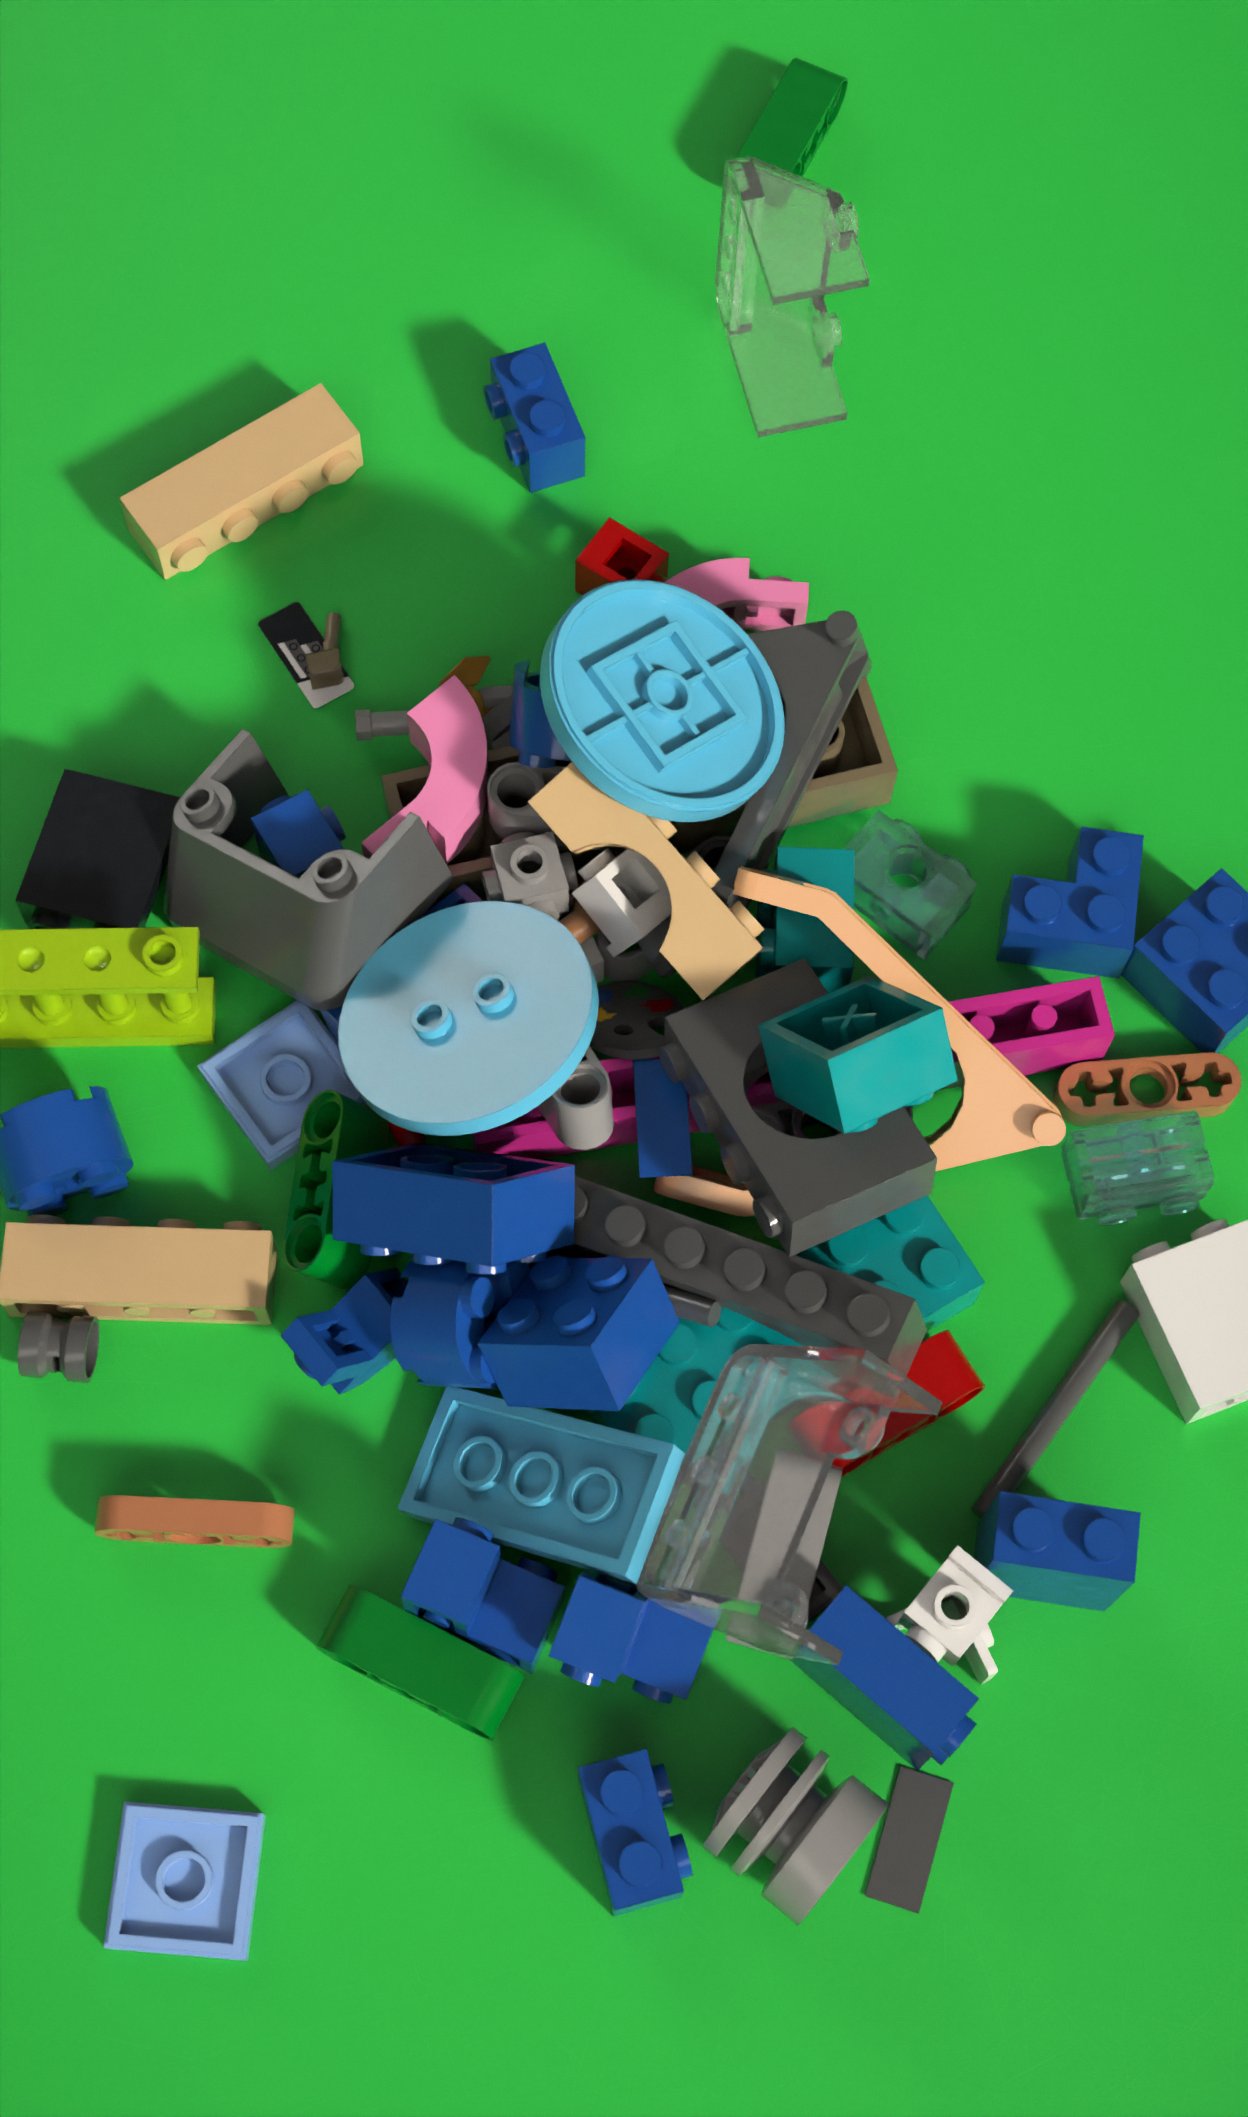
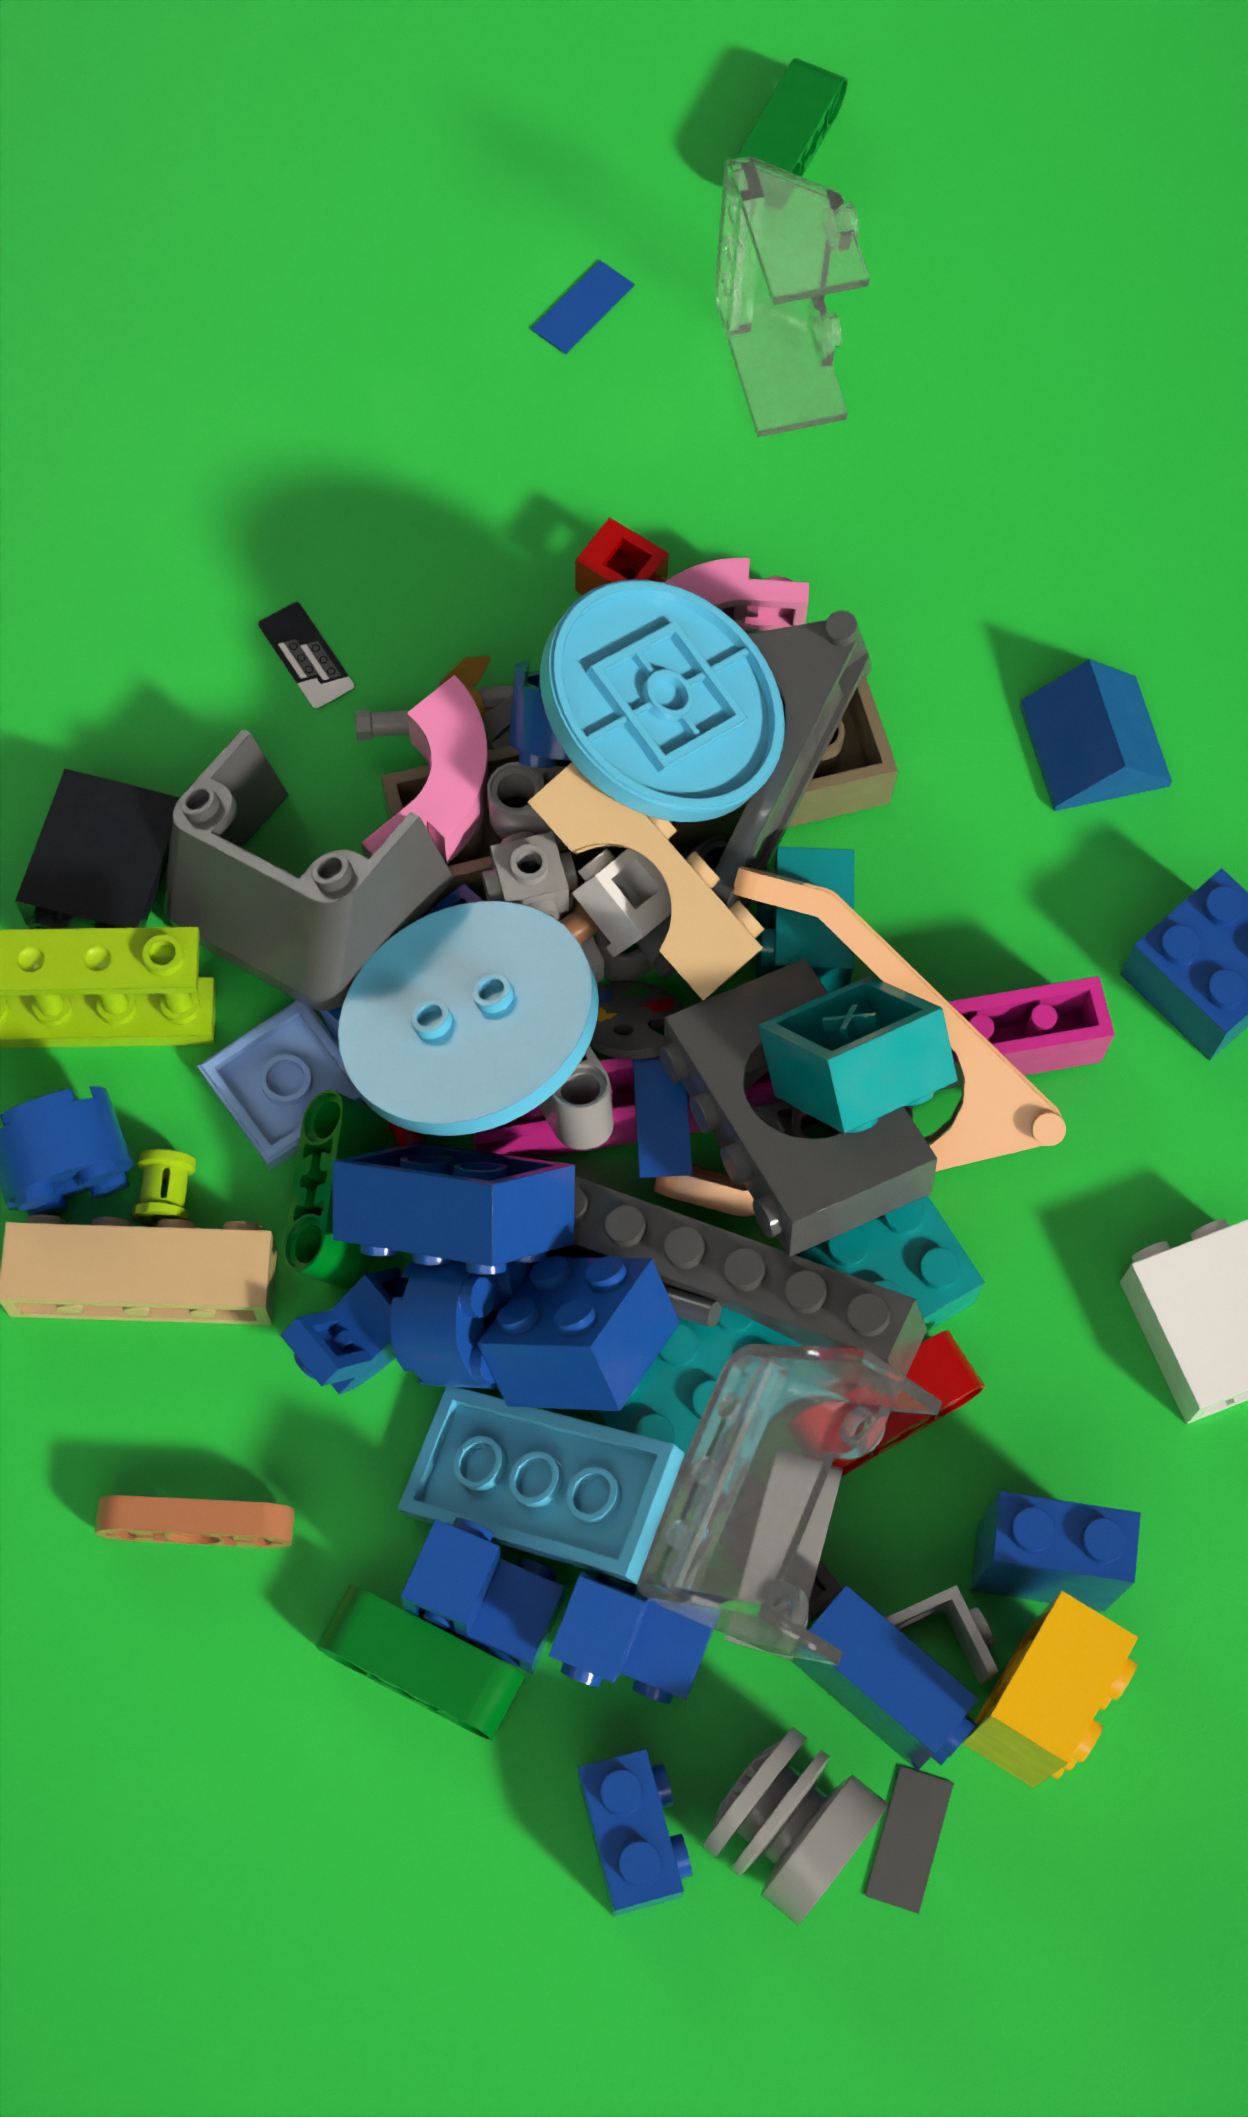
dark grey wheel [18,1310,99,1383] -> none
light blue tile [103,1801,266,1961] -> none
tan brick [119,383,364,580] -> none
blue brick [251,789,346,878] -> none
dark tan hand [305,612,344,690] -> none
blue brick [483,342,585,493] -> none
clear light blue brick [844,810,977,960] -> none
white brick [898,1545,1013,1667] -> none
dark grey bar [971,1300,1139,1519] -> none
blue brick [996,827,1144,979] -> none
nougat beam [1053,1052,1241,1126] -> none
clear light blue brick [1061,1111,1215,1225] -> none
none -> lime bush [130,1149,197,1227]
none -> blue sticker [531,260,635,354]
none -> yellow brick [962,1591,1139,1788]
none -> blue slope [1020,659,1172,811]

